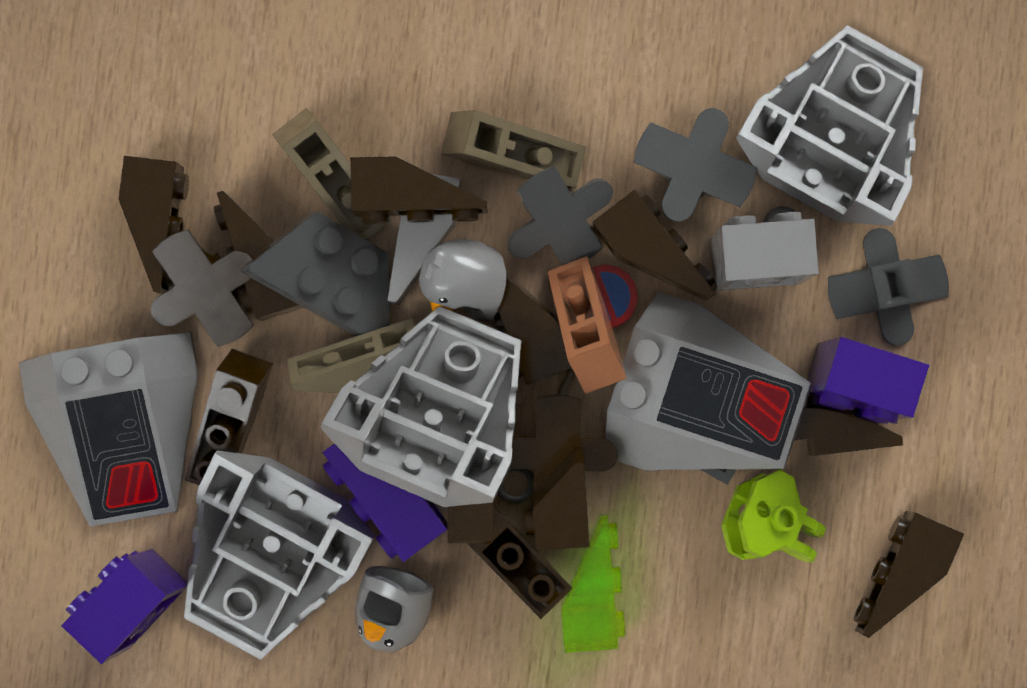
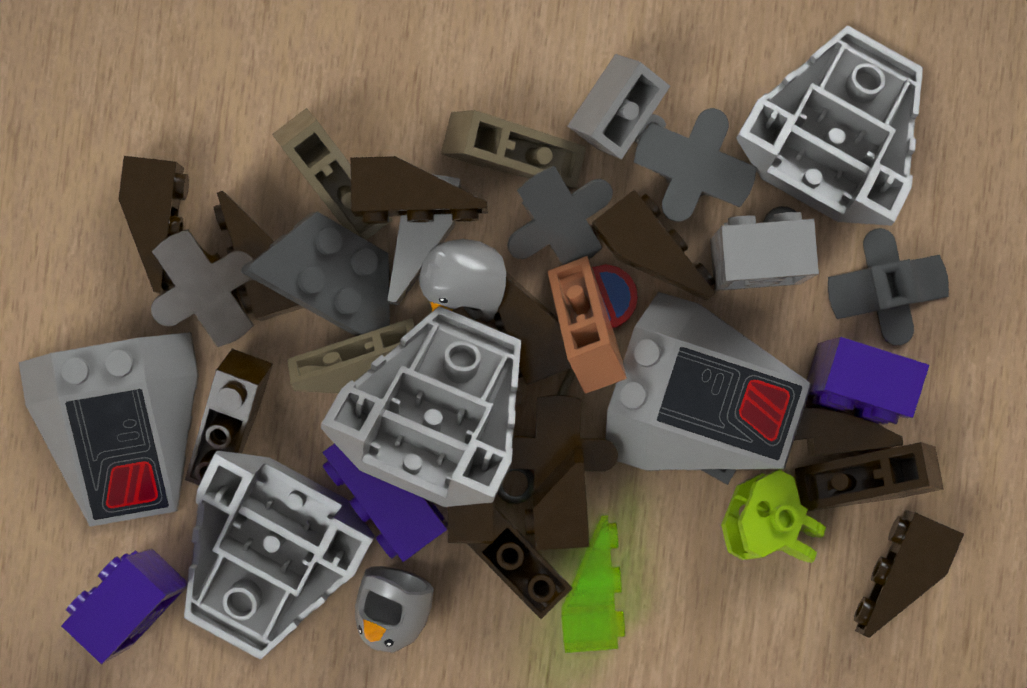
none -> light grey brick [567,54,670,160]
none -> dark brown slope [795,442,944,512]

